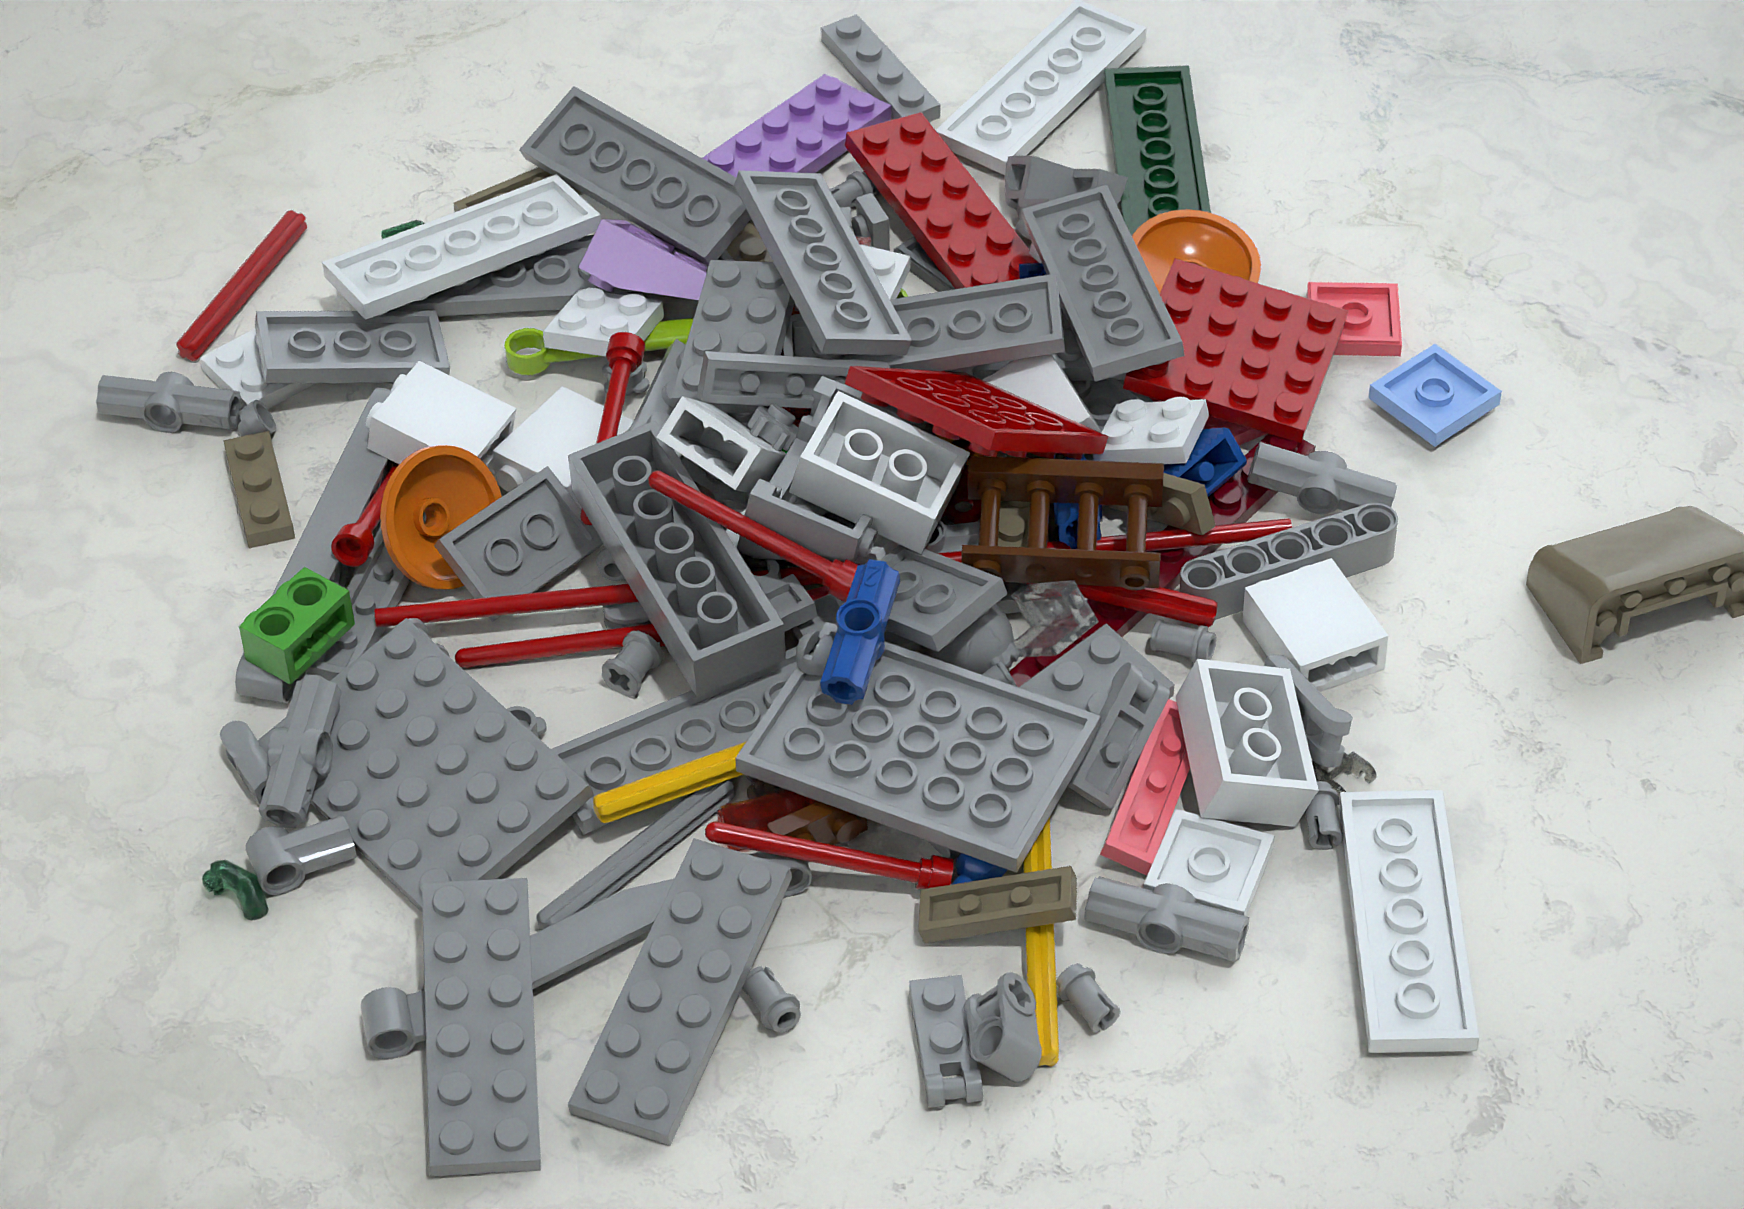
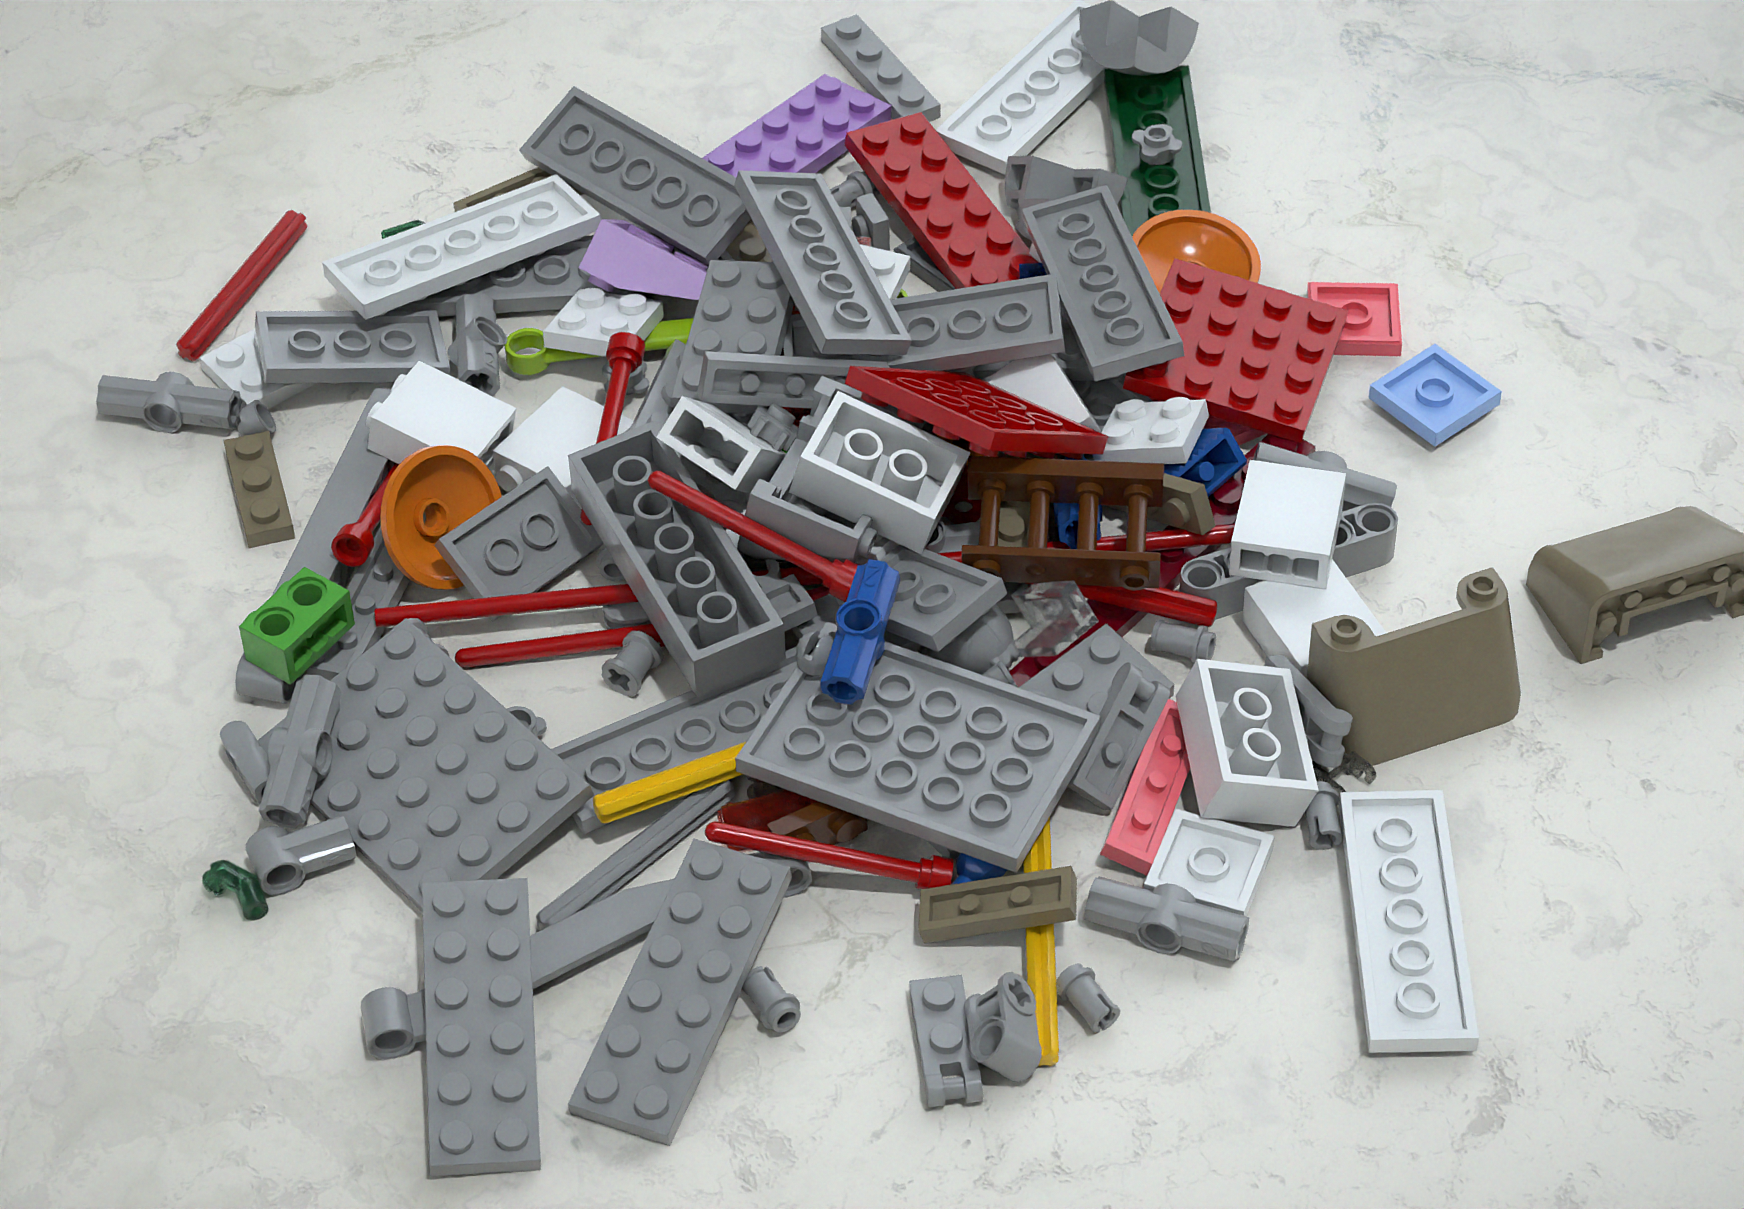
none -> light grey piece [447,291,507,397]
none -> light grey brick [1079,0,1199,75]
none -> light grey plate [1132,124,1182,165]
none -> white brick [1229,460,1346,589]
none -> dark tan windscreen [1307,567,1521,768]

